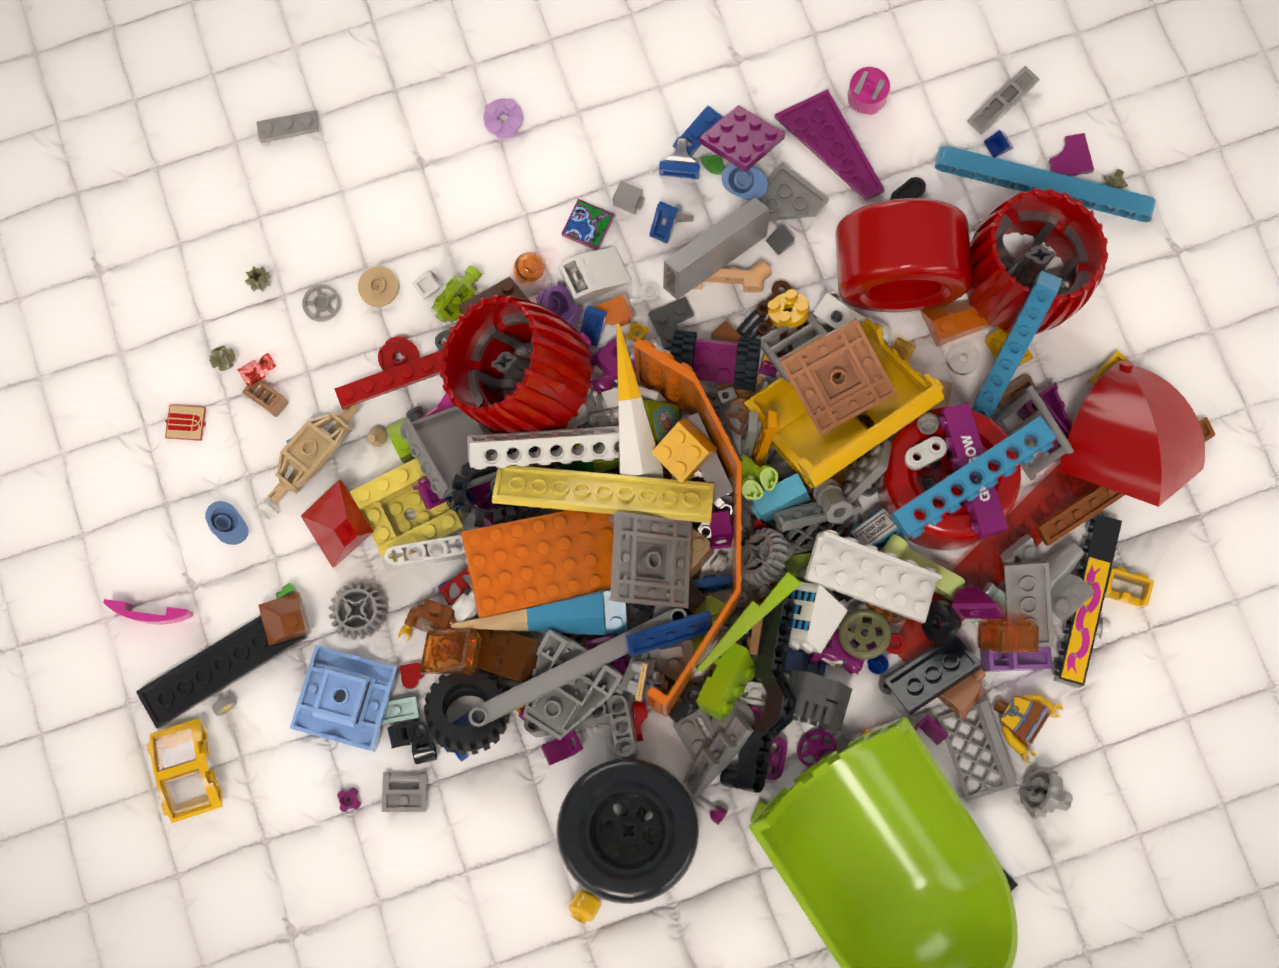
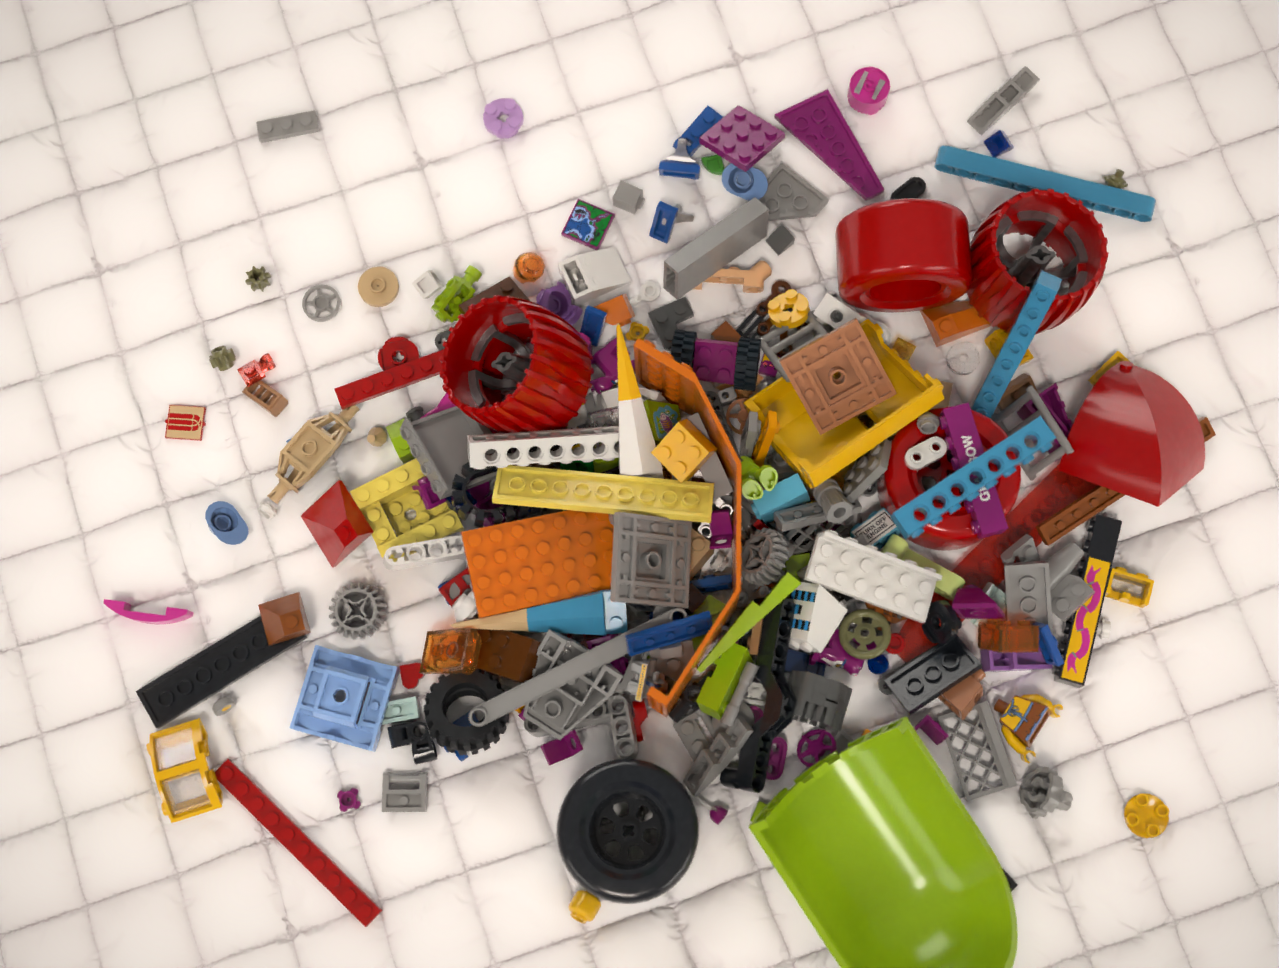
bright green tile [276,583,298,599] -> none
dark orange torso [398,599,462,656] -> none
magenta tile [1049,133,1094,176] -> none
none -> red plate [215,759,383,927]
none -> light grey piece [720,662,759,728]
none -> blue plate [1030,622,1064,667]
none -> yellow dish [1124,793,1169,838]

